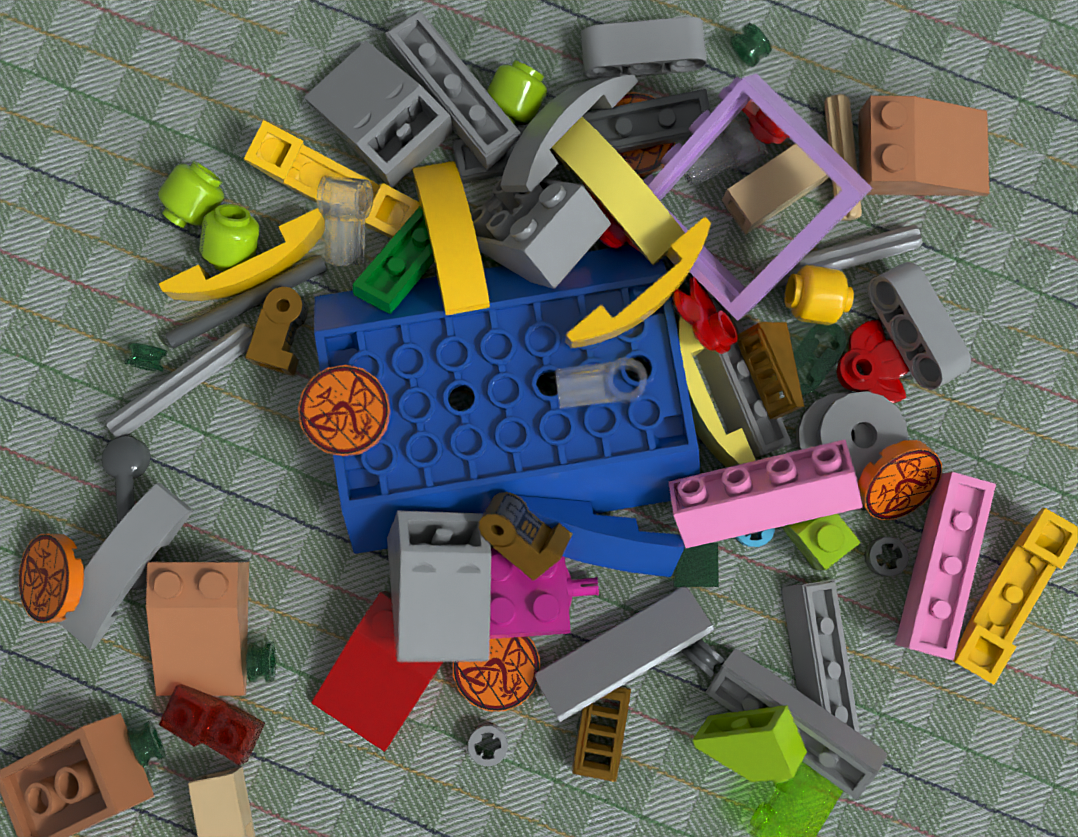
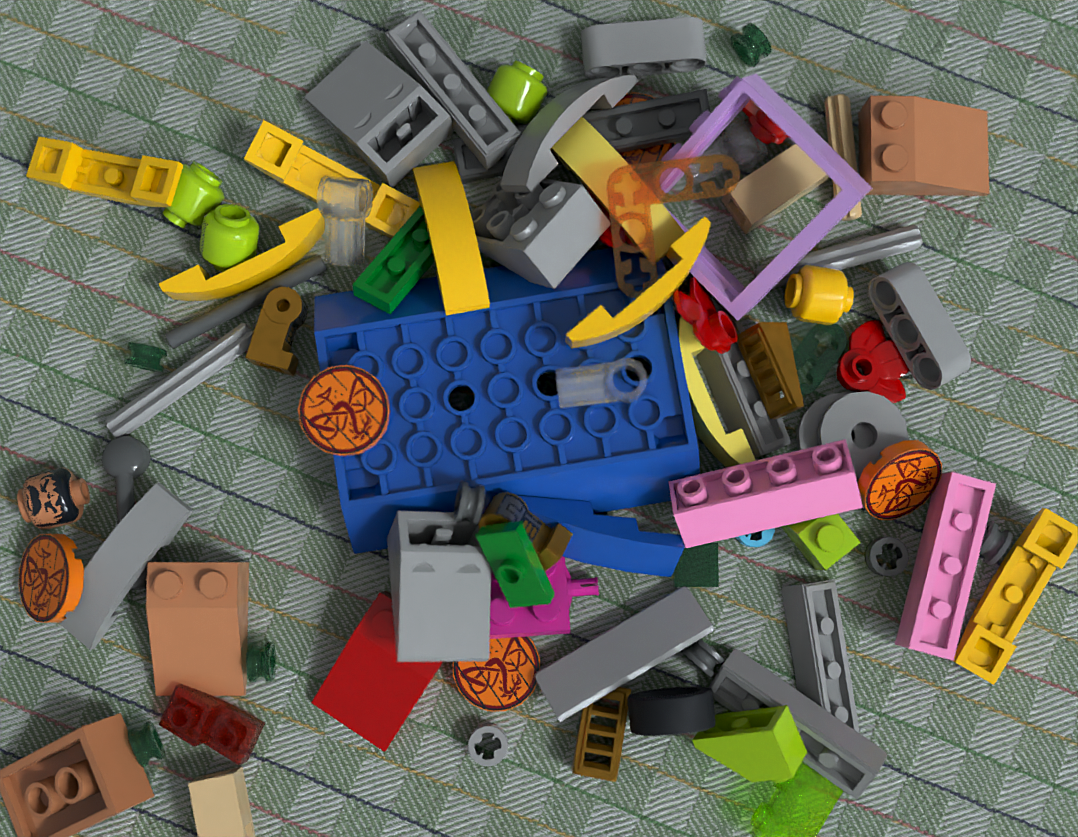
none -> head [17,467,90,530]
none -> yellow slope [26,136,183,207]
none -> dark grey bush [453,481,485,525]
none -> green plate [476,521,555,608]
none -> clear orange beam [607,154,740,298]
none -> black tyre [627,686,716,736]
none -> dark grey bush [979,521,1013,566]

